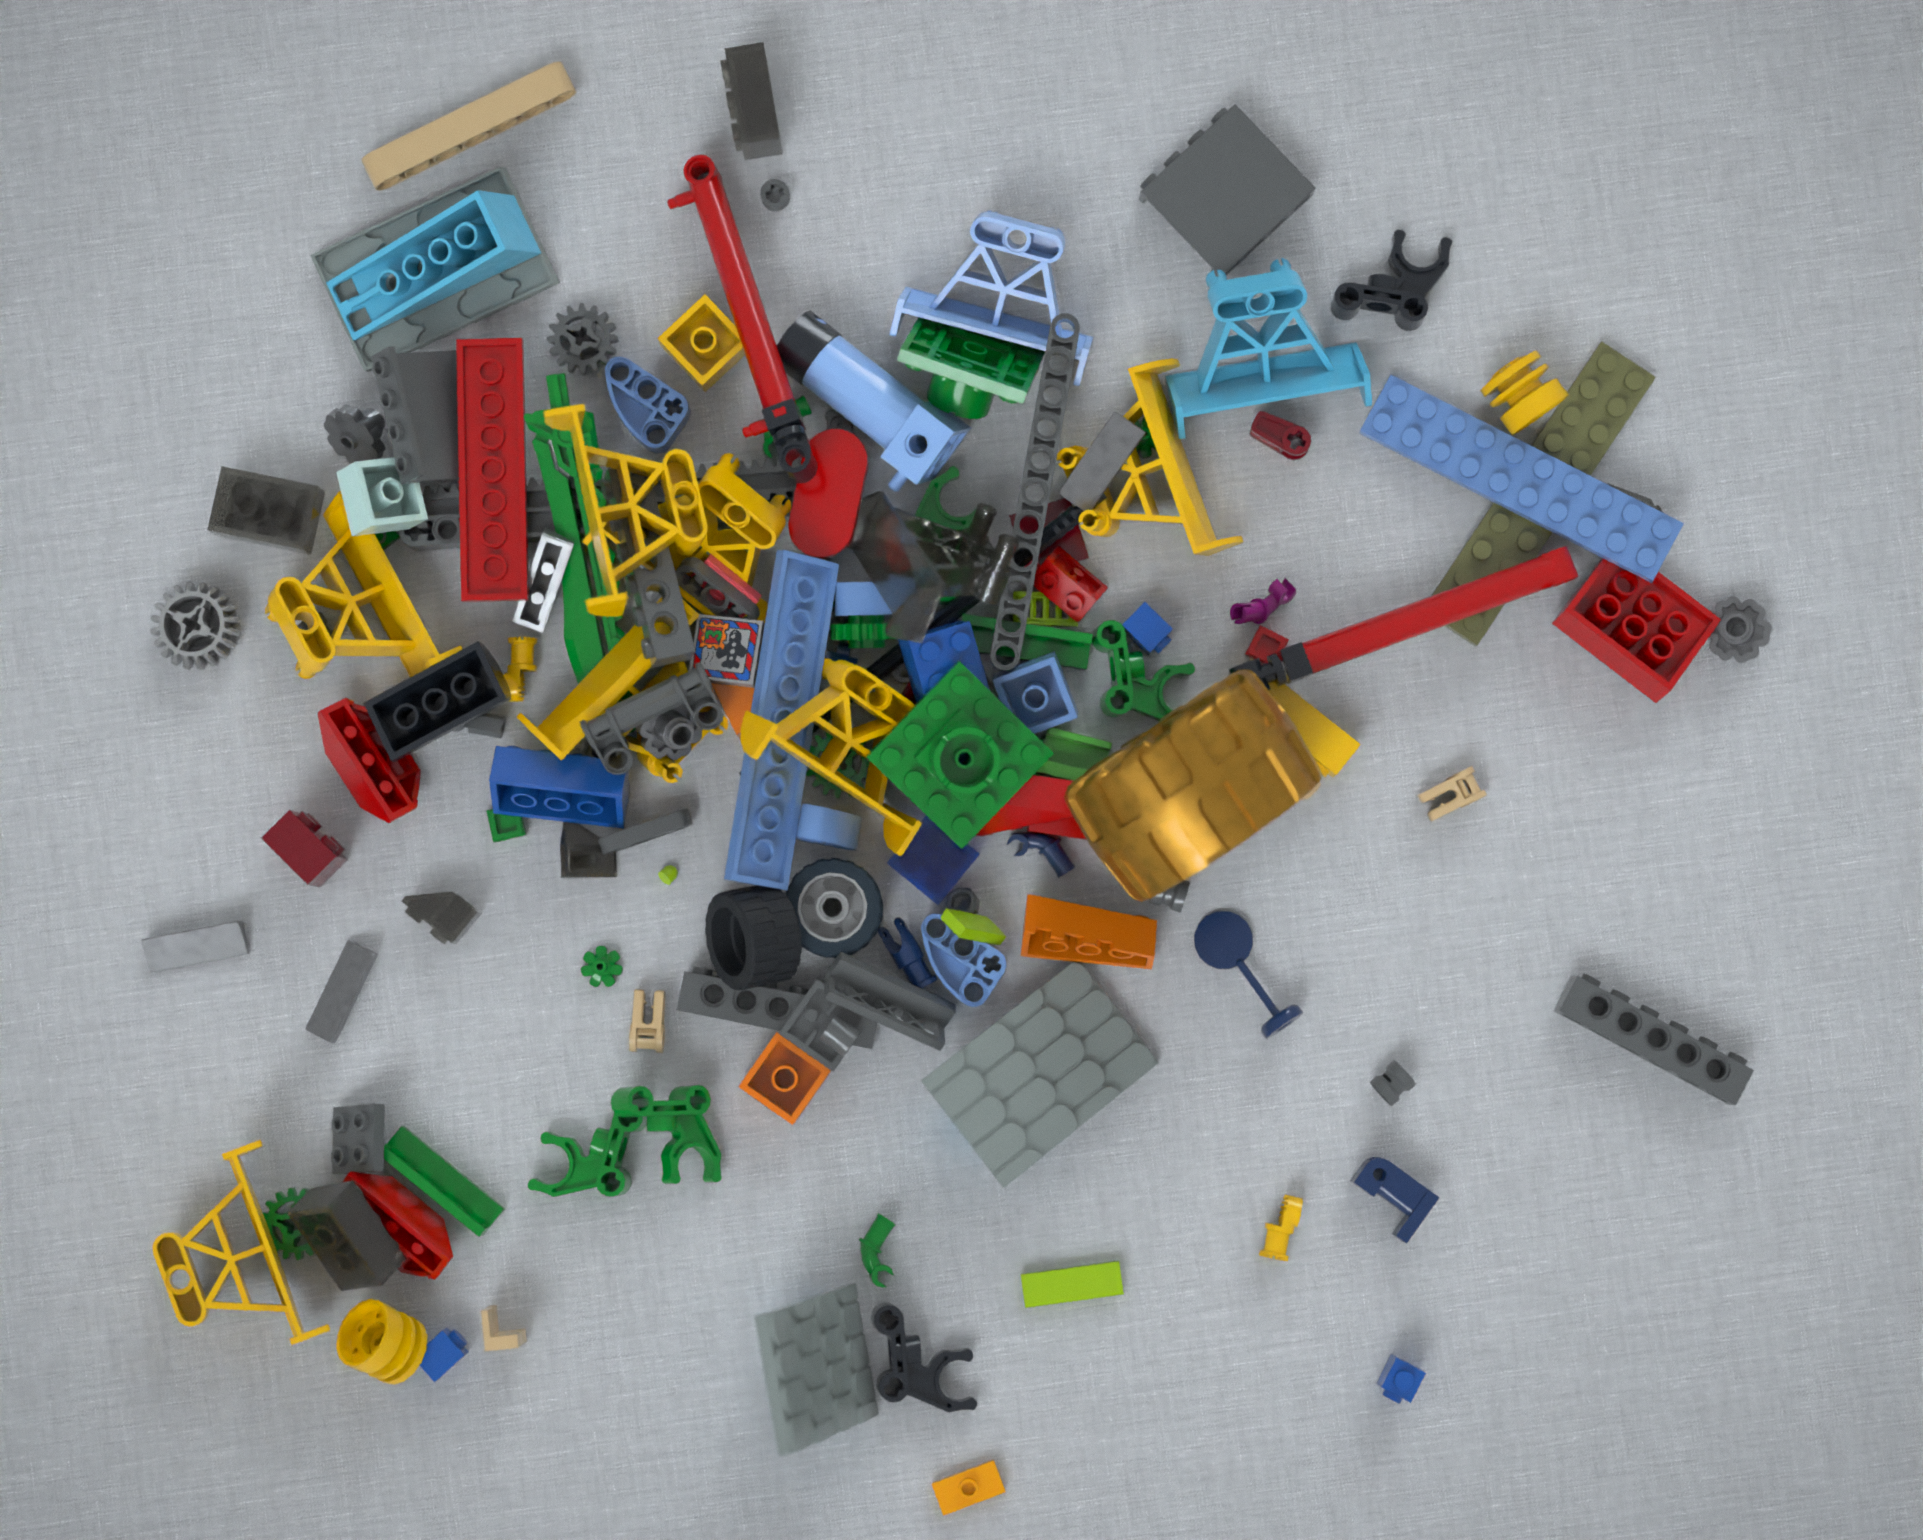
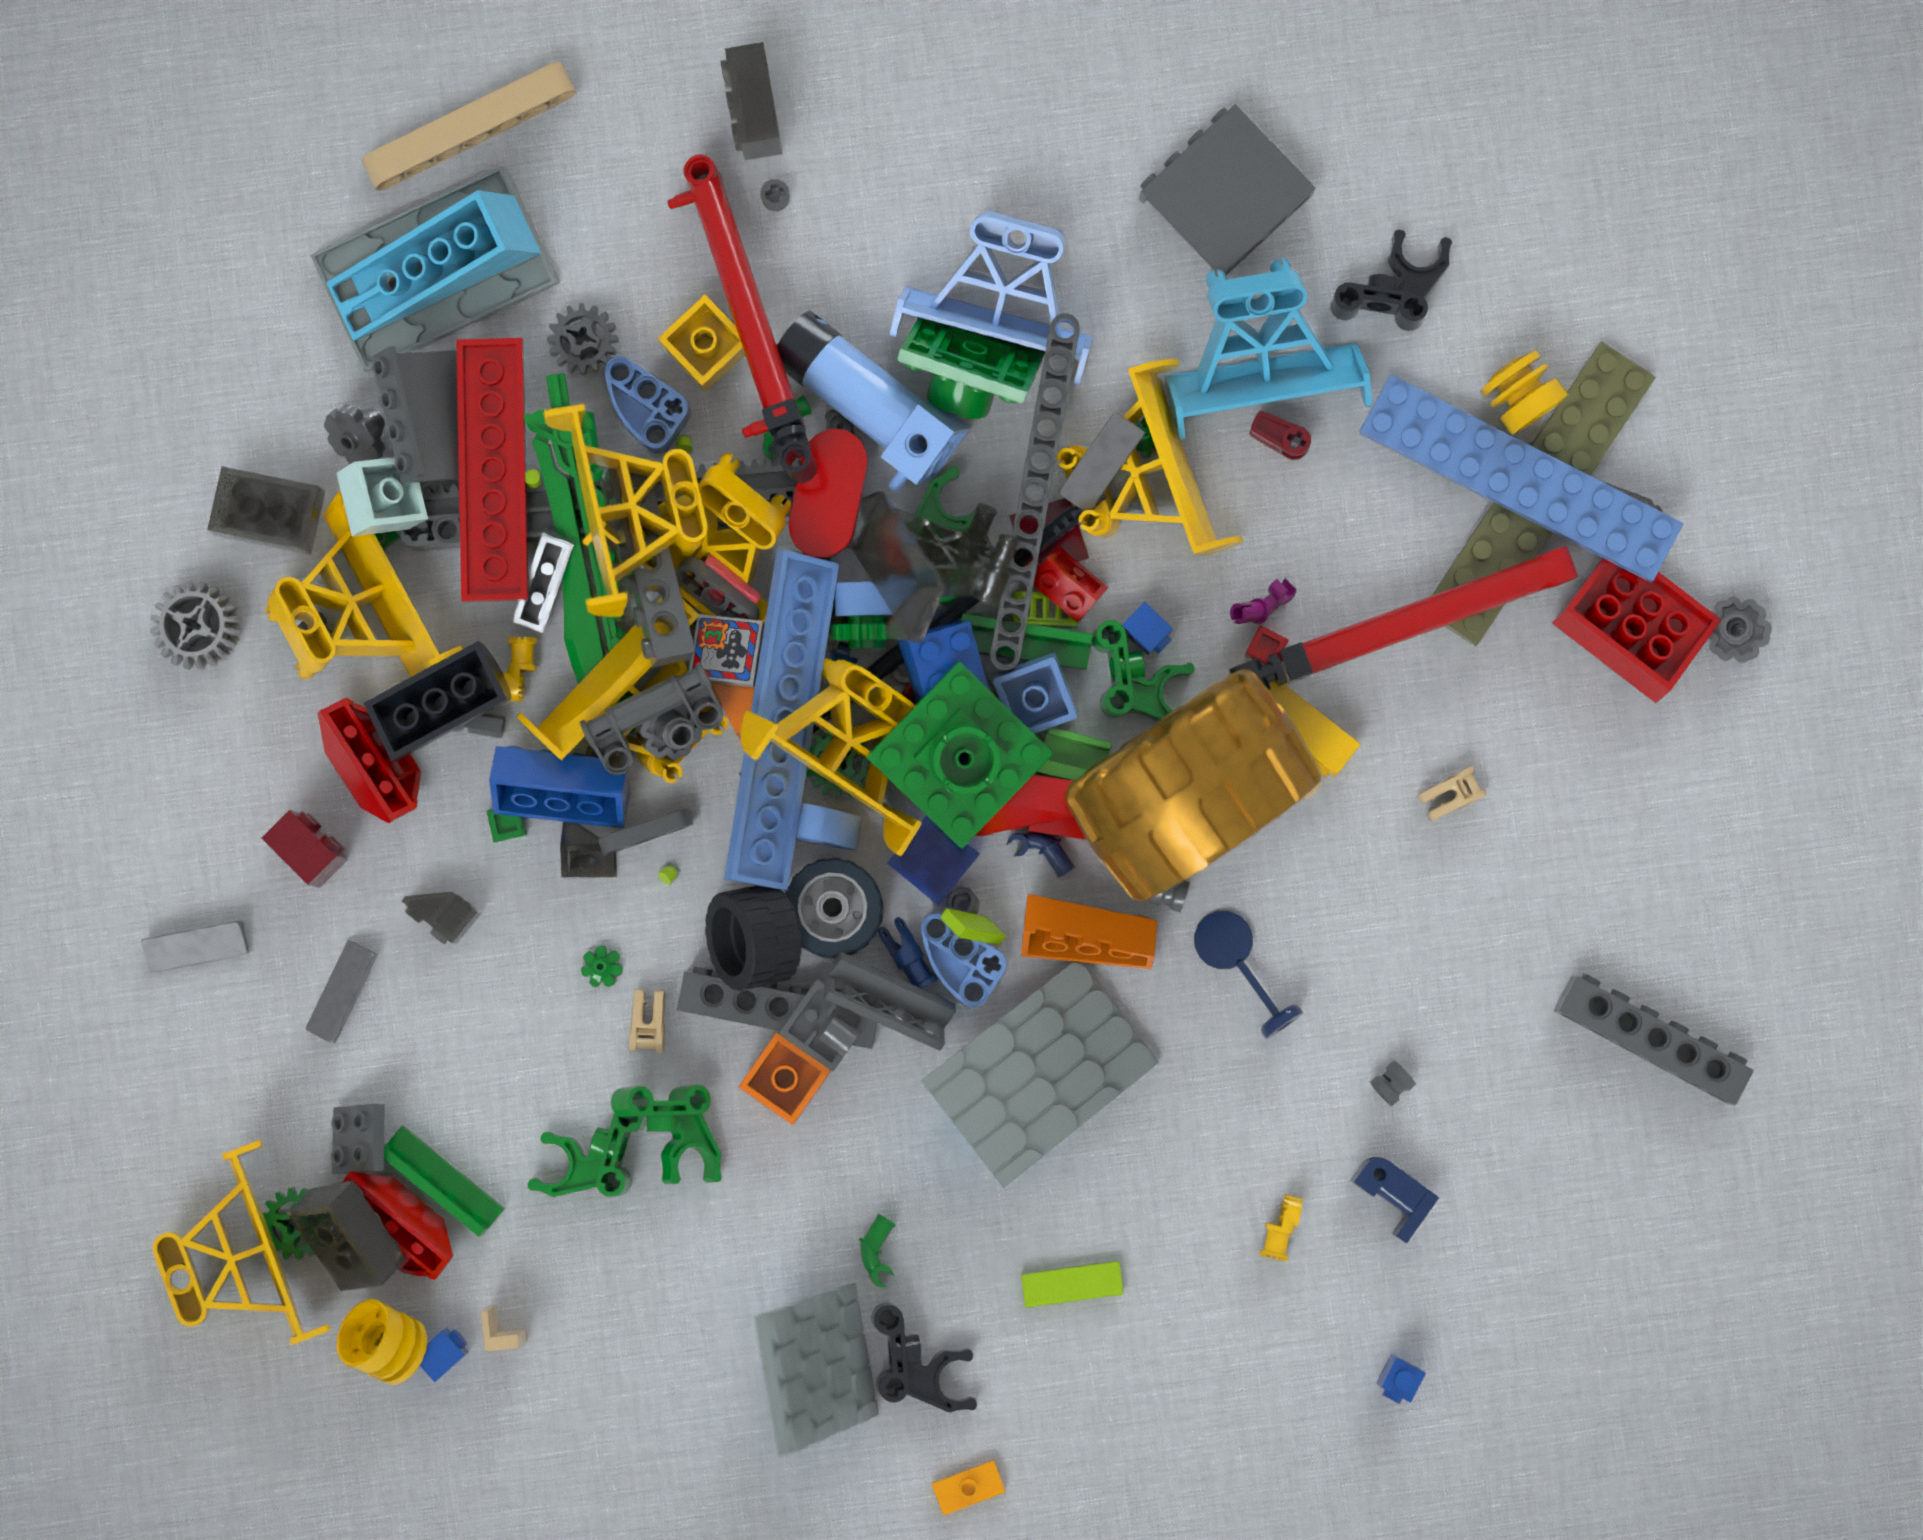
none -> lime piece [525,469,542,488]
none -> lime piece [676,435,693,454]

